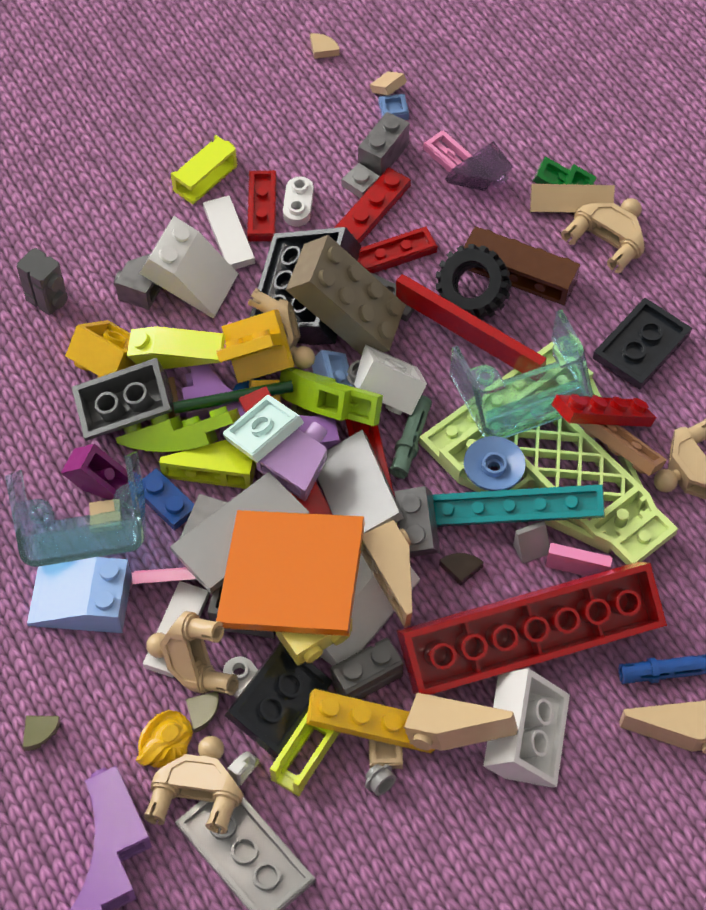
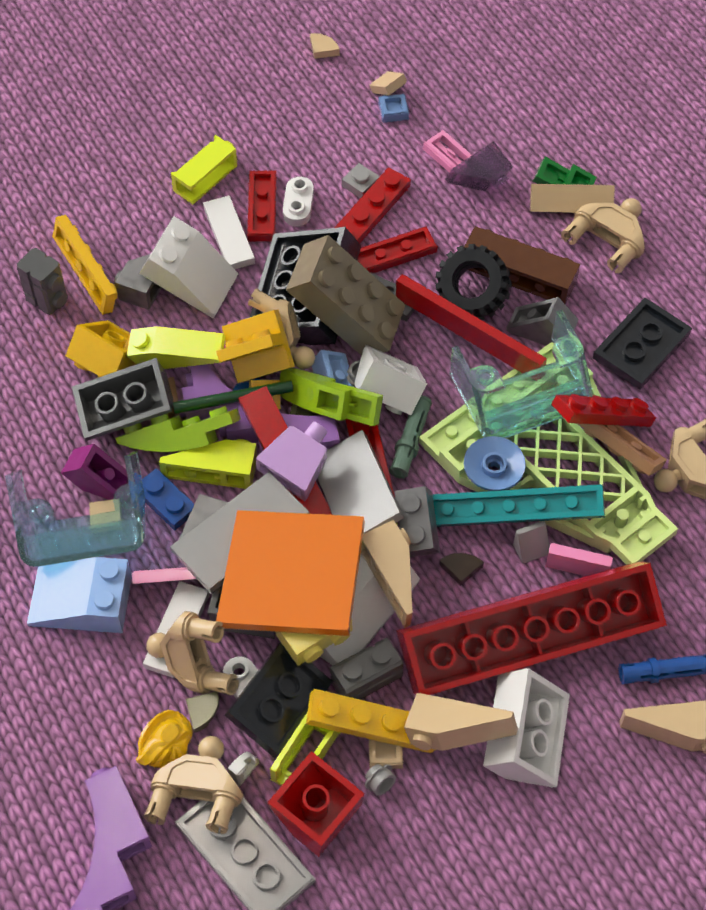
olive tile [23,716,61,751] -> none
light aqua tile [222,395,304,463] -> none
flat silver brick [358,112,410,176] -> none
none -> yellow plate [52,215,117,315]
none -> red slope [267,751,365,857]
none -> flat silver slope [506,297,579,346]

